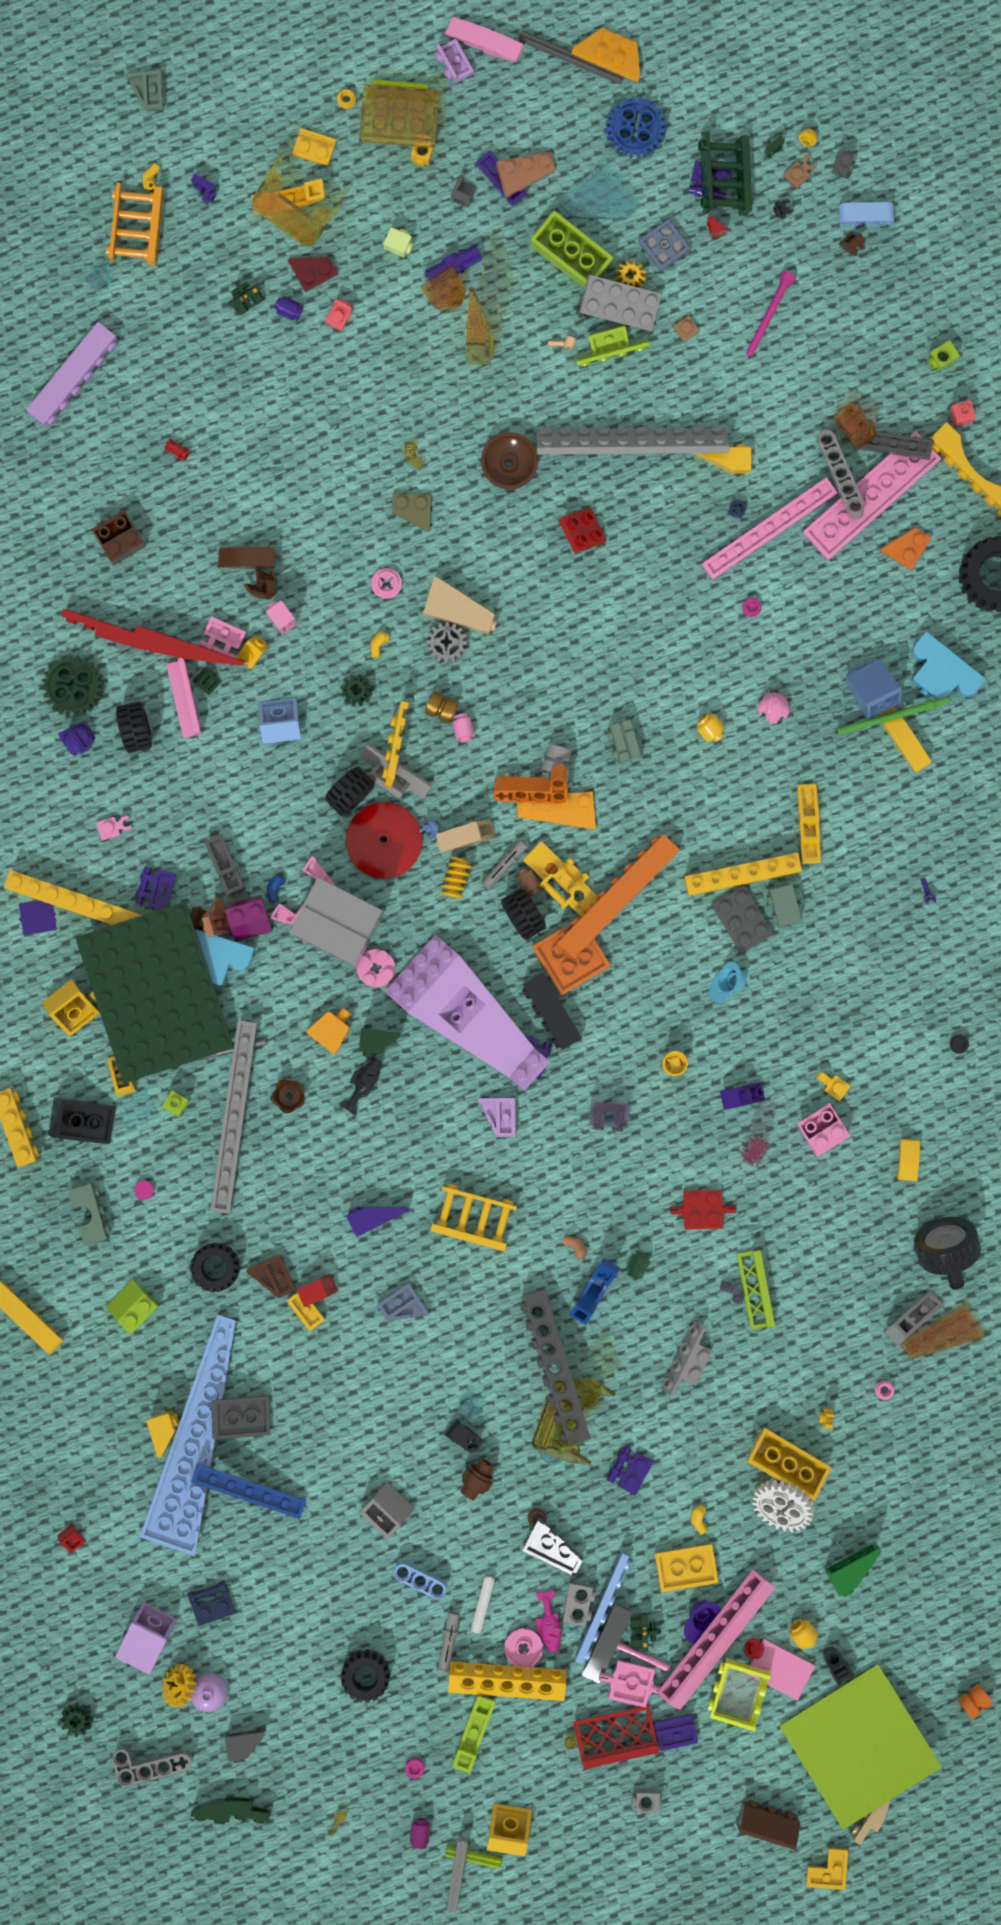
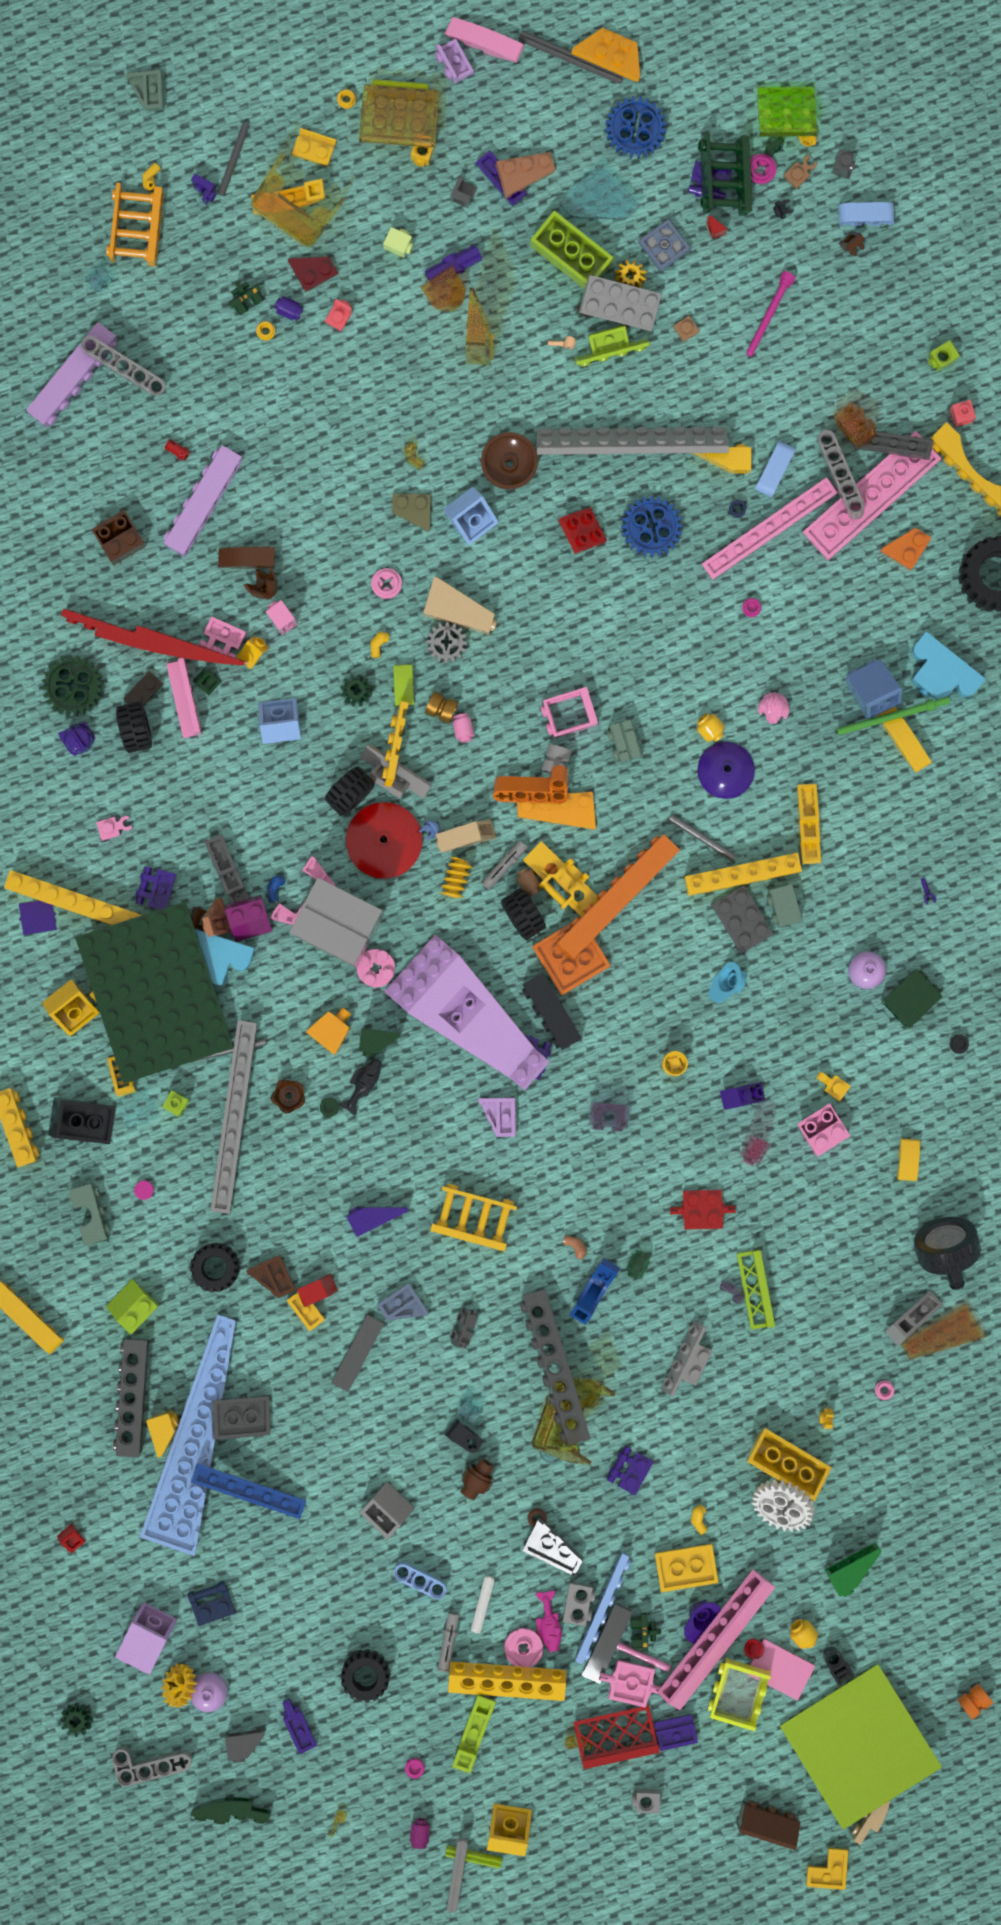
none -> light grey beam [80,336,165,396]
none -> dark grey brick [113,1338,149,1458]
none -> dark brown plate [123,671,164,706]
none -> lavender brick [163,445,243,557]
none -> dark grey bar [217,123,250,196]
none -> yellow plate [256,321,275,341]
none -> dark purple hinge [282,1698,317,1754]
none -> dark green tile [320,1098,339,1117]
none -> dark grey tile [332,1314,384,1392]
none -> lime slope [393,664,414,706]
none -> light blue slope [443,487,499,545]
none -> dark grey hinge [450,1307,479,1349]
none -> bright pink window [540,687,598,739]
none -> blue gear [621,495,683,558]
none -> flat silver bar [668,814,736,862]
none -> dark purple dish [697,742,755,799]
none -> dark pink gear [750,154,777,185]
none -> light blue beam [755,441,796,498]
none -> clear neon green plate [757,87,817,136]
none -> lavender cylinder [848,951,886,989]
none -> dark green brick [881,969,942,1029]

